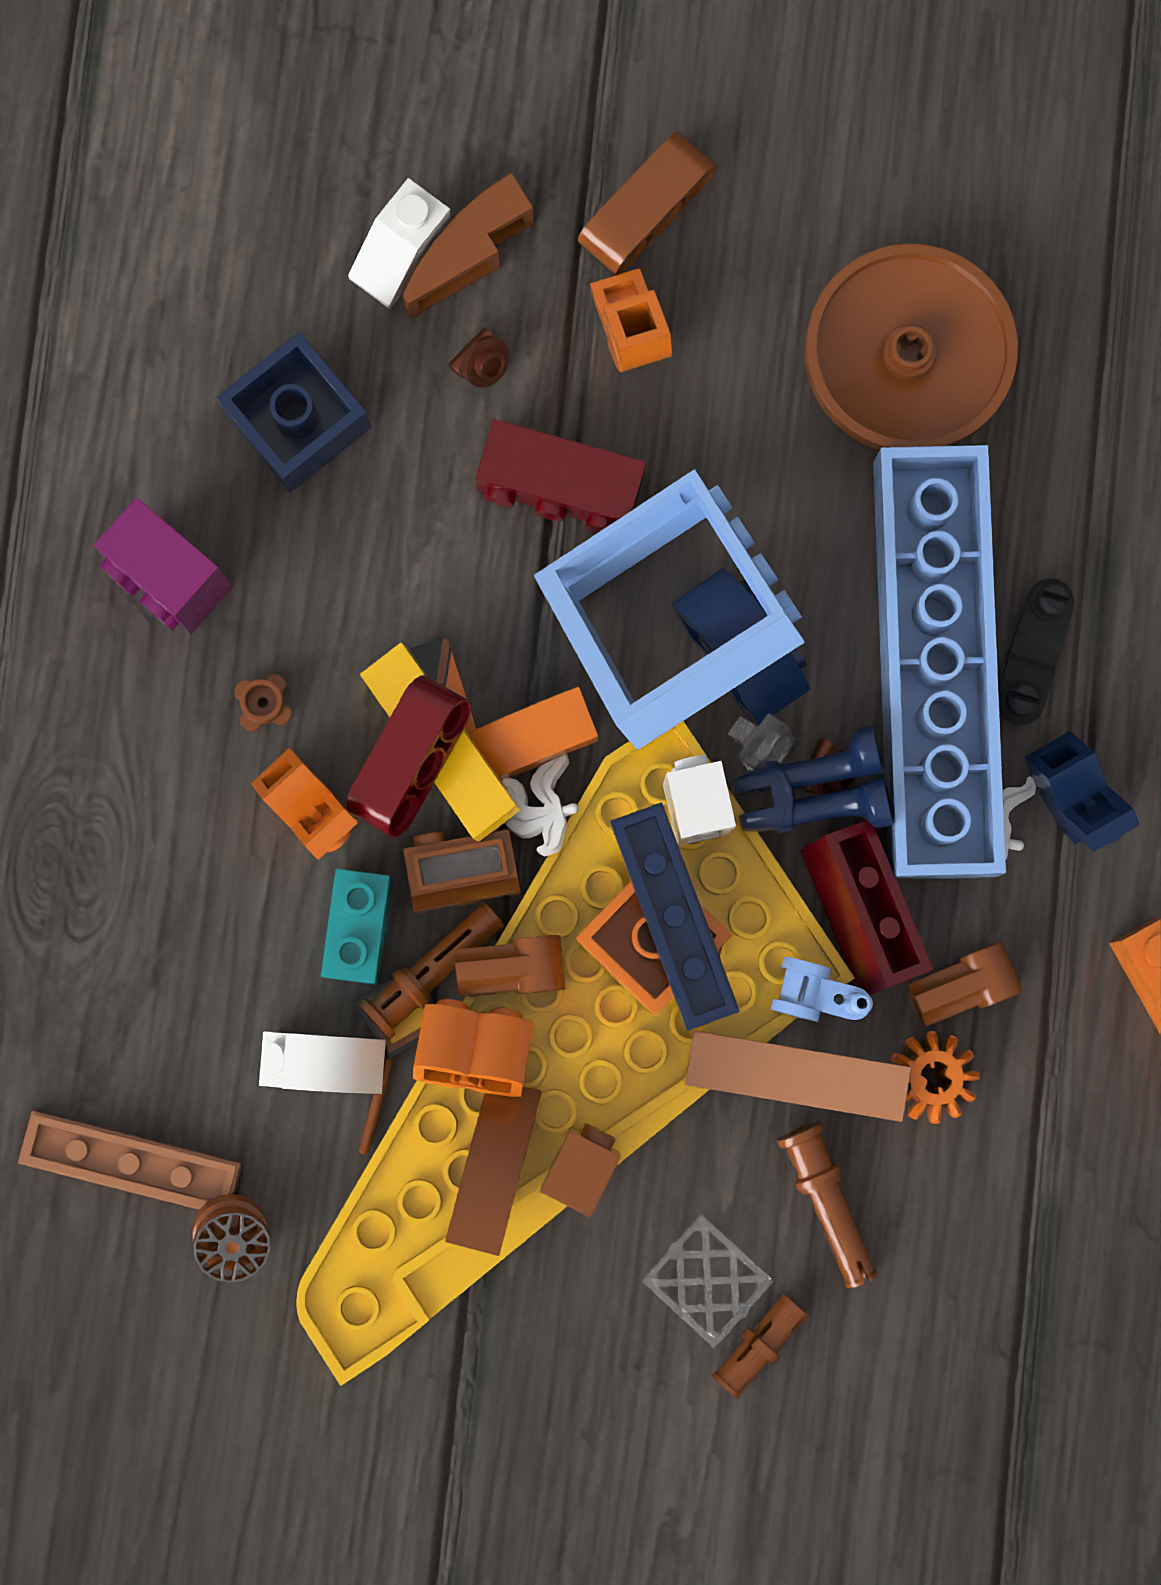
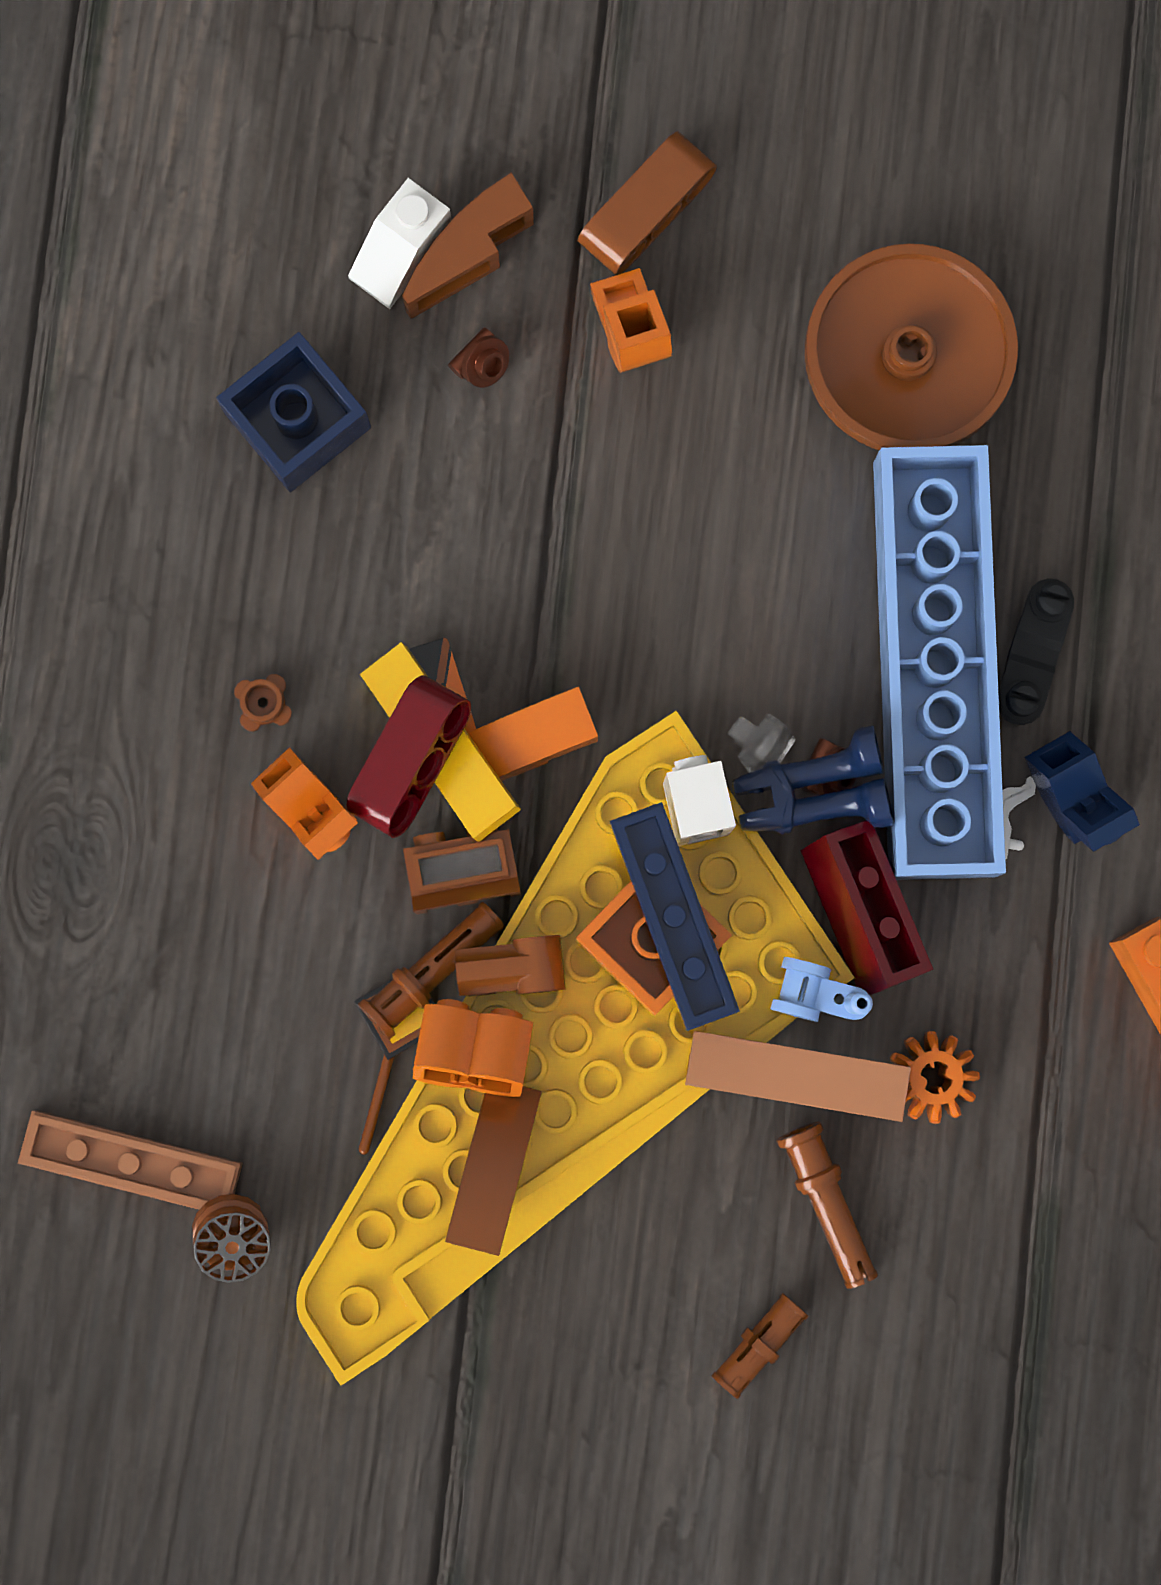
magenta brick [93,497,233,634] -> none
white brick [259,1032,386,1094] -> none
teal brick [321,869,394,985] -> none
dark red brick [475,419,646,533] -> none
white piece [502,754,579,856] -> none
light blue window [534,469,805,750] -> none
dark orange brick [540,1123,621,1218] -> none
clear window [642,1214,774,1348] -> none
dark blue brick [672,568,810,726] -> none
dark orange piece [906,941,1023,1027] -> none

